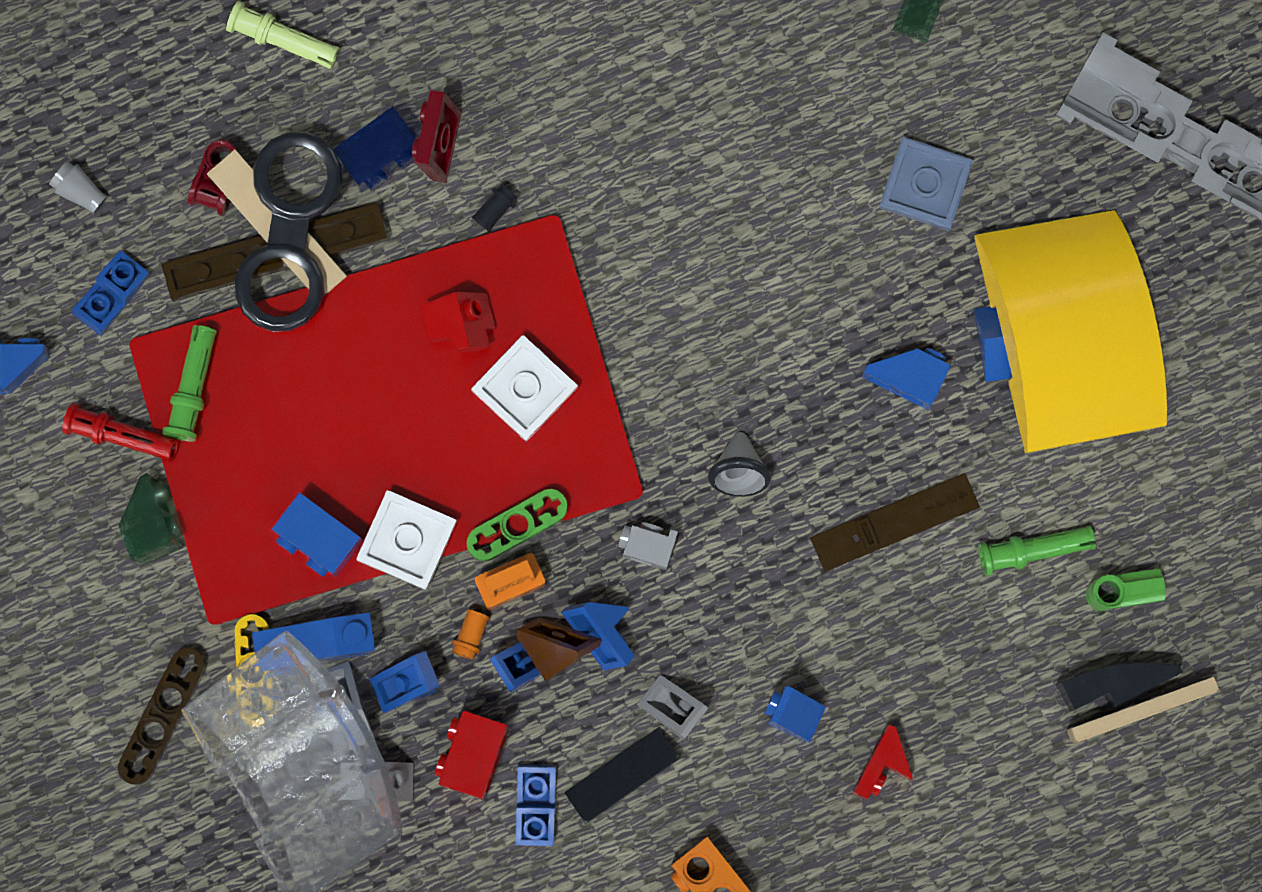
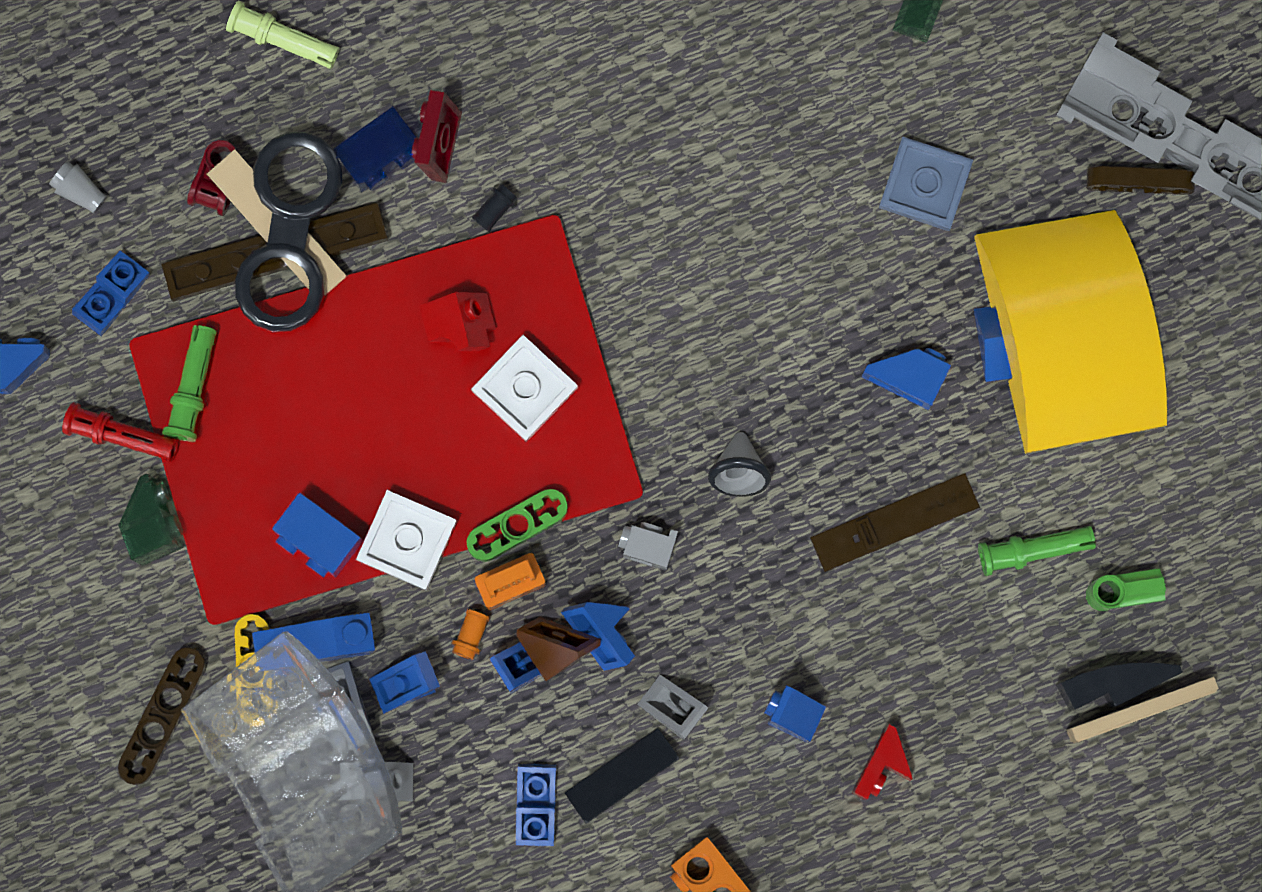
red brick [434,711,509,801] -> none
none -> dark brown beam [1086,166,1195,195]

